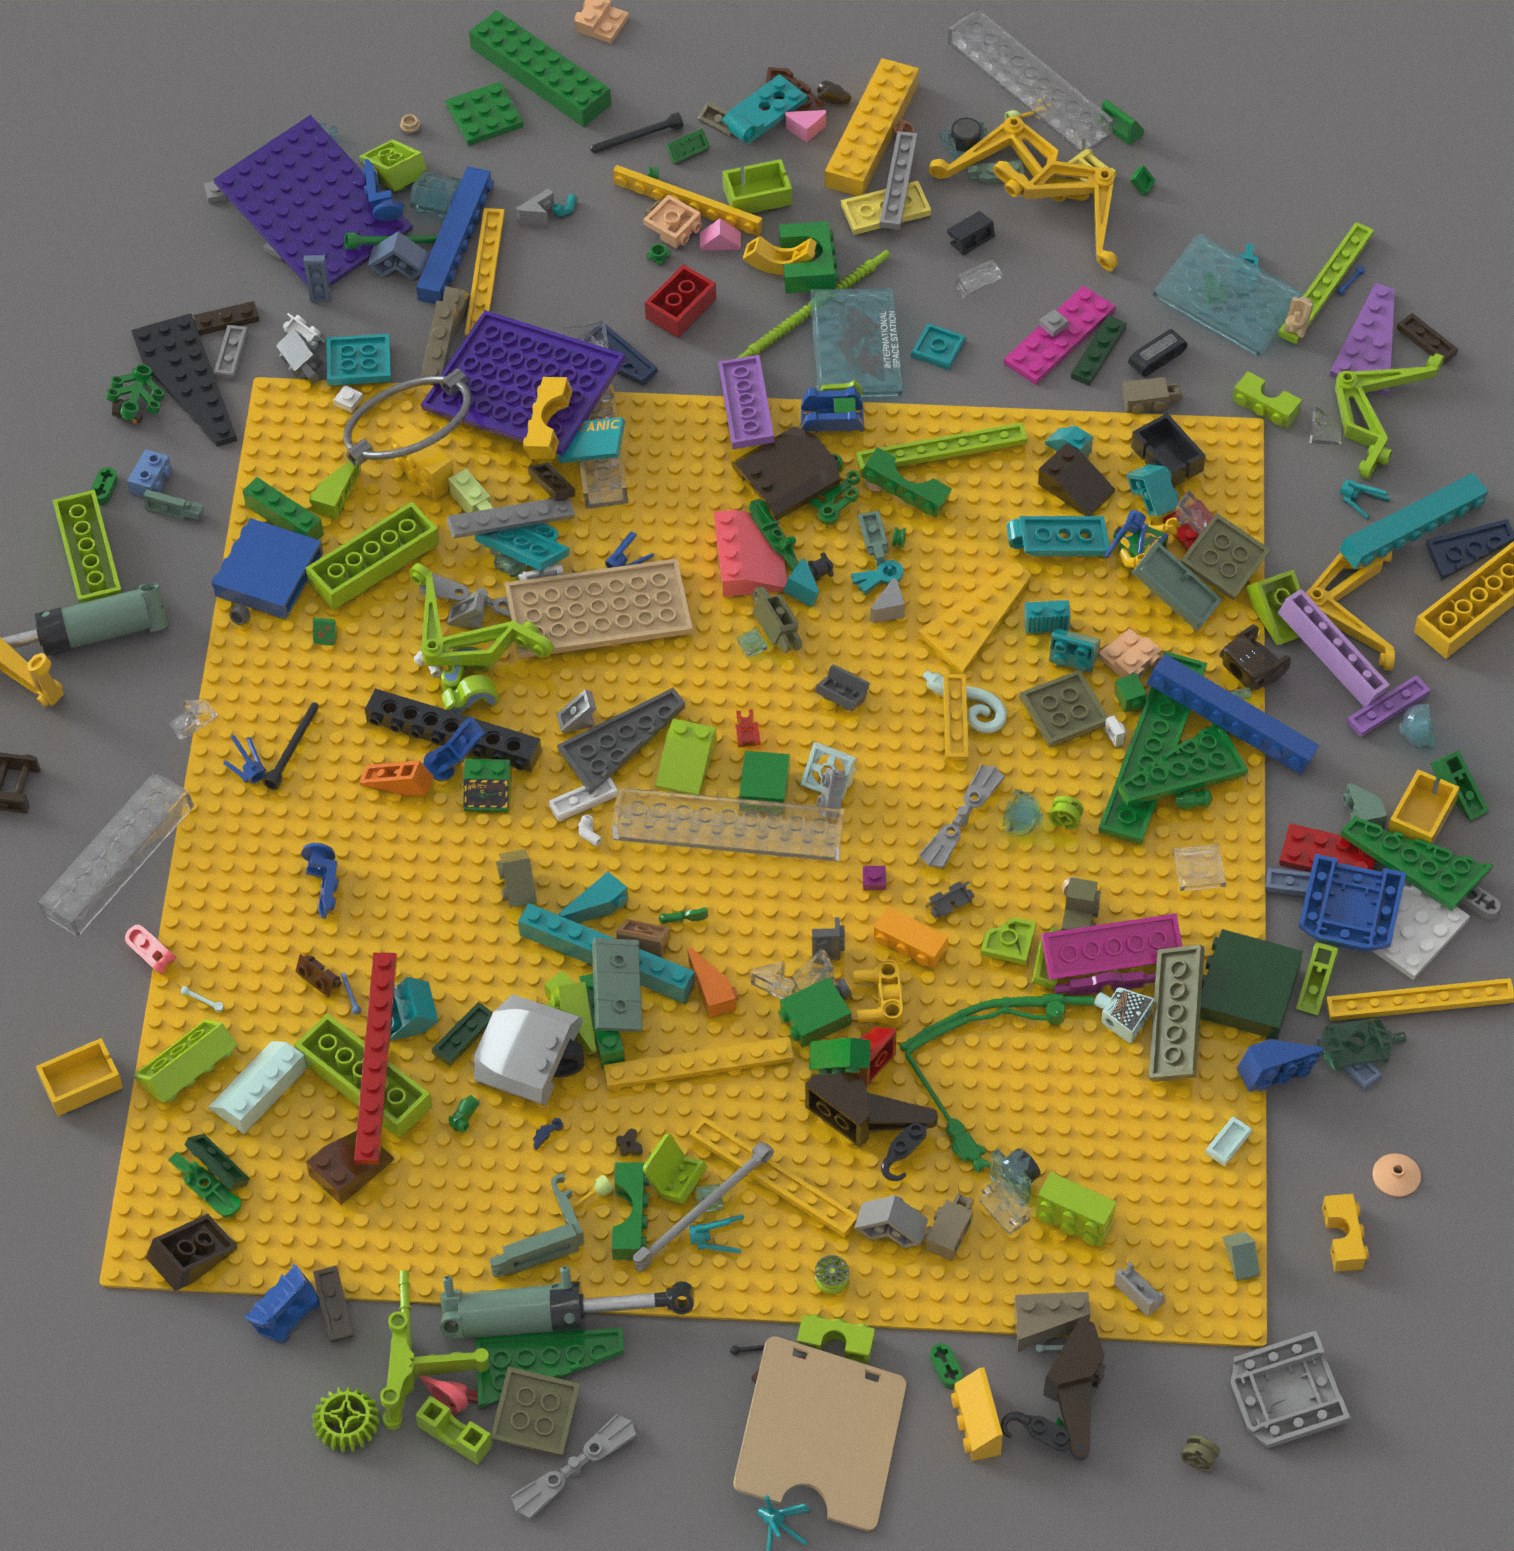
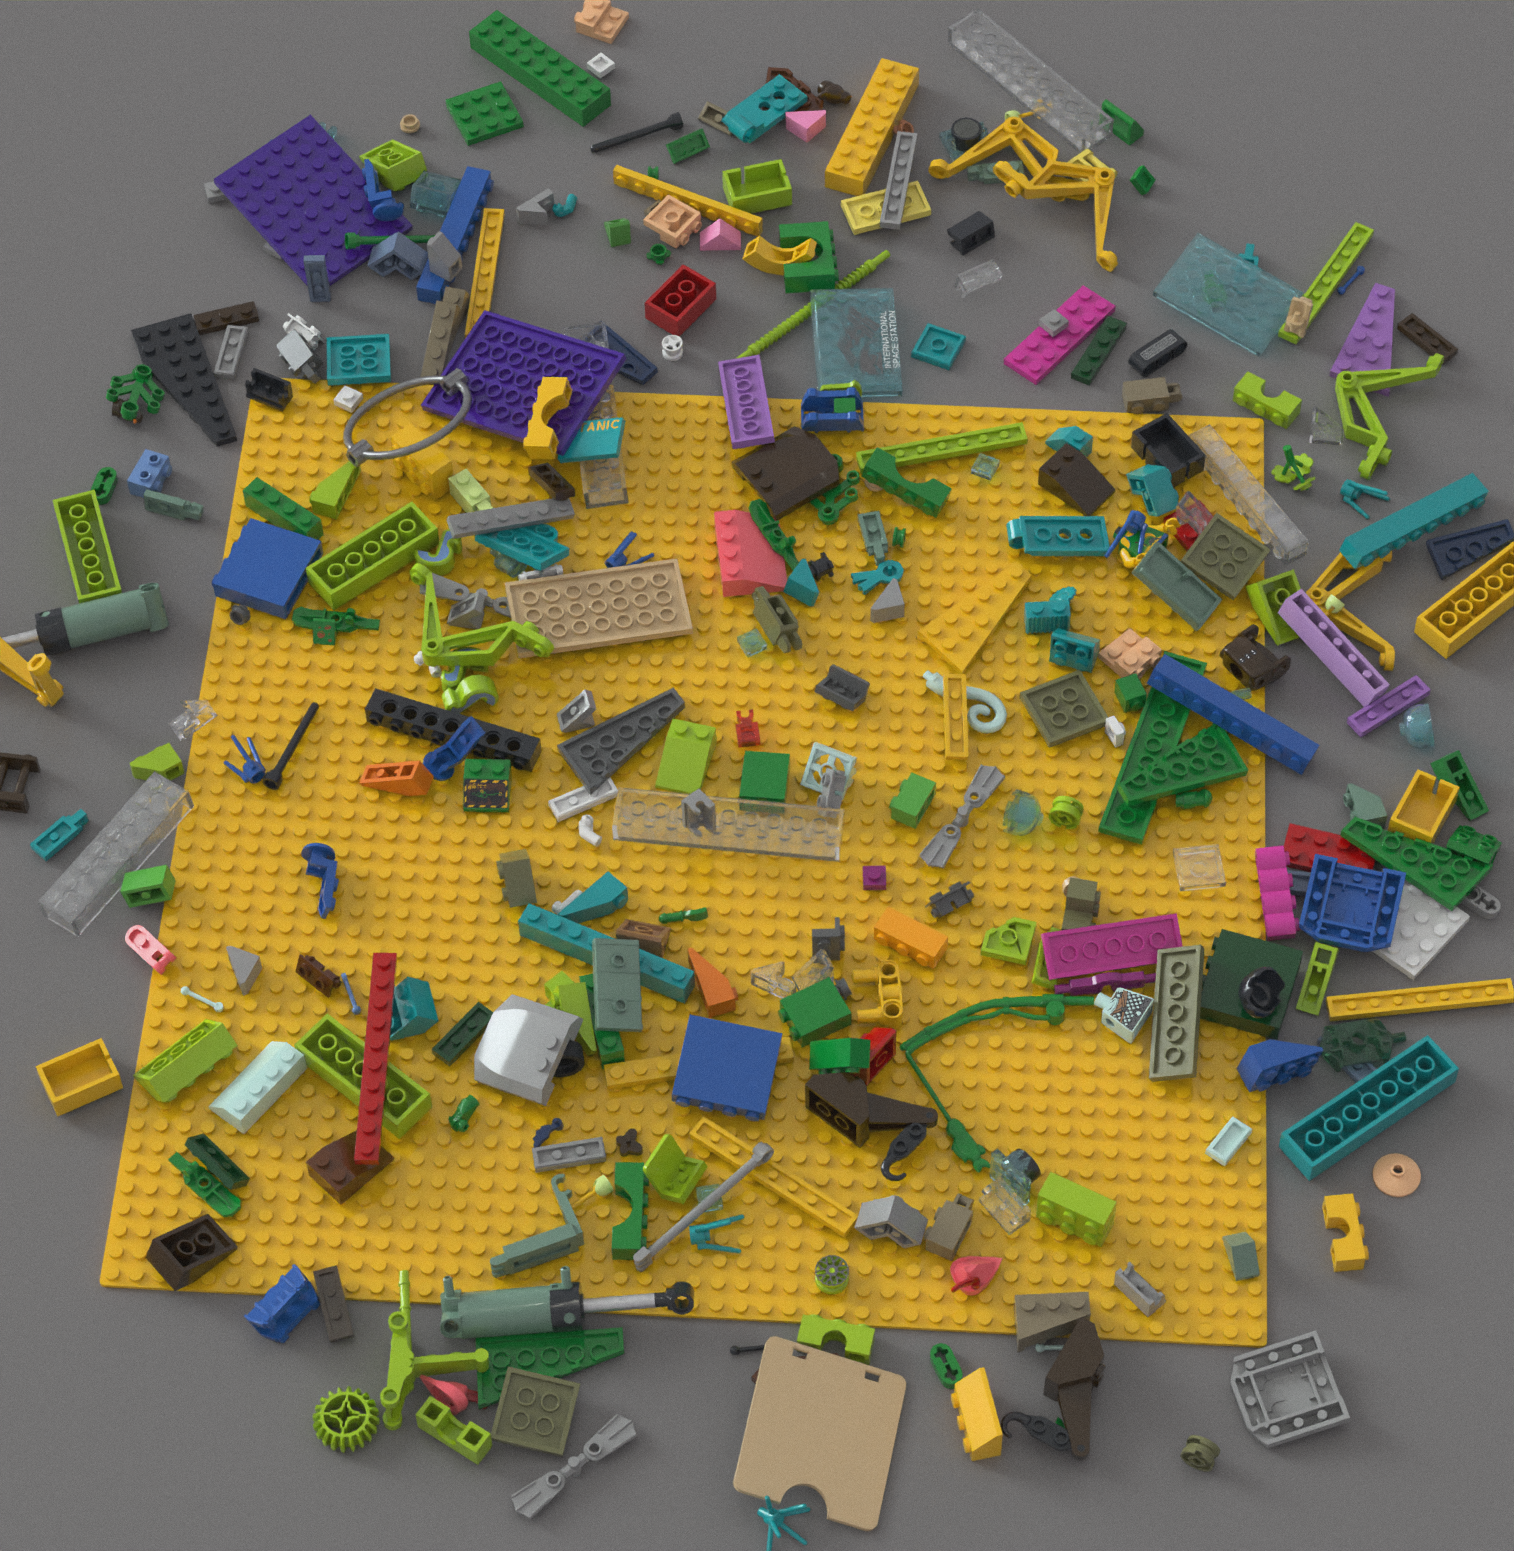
none -> teal hinge [30,809,89,861]
none -> bright green brick [120,865,176,908]
none -> lime slope [130,743,185,784]
none -> light grey slope [226,946,262,996]
none -> black hinge [245,368,293,412]
none -> green piece [292,607,380,633]
none -> lime animal [414,529,462,576]
none -> light grey slope [427,231,462,282]
none -> light grey tile [532,1137,606,1173]
none -> white arm [552,890,583,915]
none -> white plate [587,53,615,79]
none -> bright green slope [604,218,631,247]
none -> white wheel [662,335,683,362]
none -> blue brick [672,1015,782,1121]
none -> light grey hinge [681,788,716,837]
none -> bright green brick [889,773,936,829]
none -> coral piece [950,1256,1002,1296]
none -> clear light blue plate [971,453,1000,481]
none -> teal piece [1049,586,1077,604]
none -> clear brick [1189,424,1309,565]
none -> black piece [1238,966,1285,1018]
none -> dark pink brick [1255,845,1300,941]
none -> lime plant [1271,445,1316,491]
none -> teal brick [1279,1035,1459,1181]
none -> yellowish green hinge [1324,594,1345,617]
none -> green plate [1446,825,1502,865]

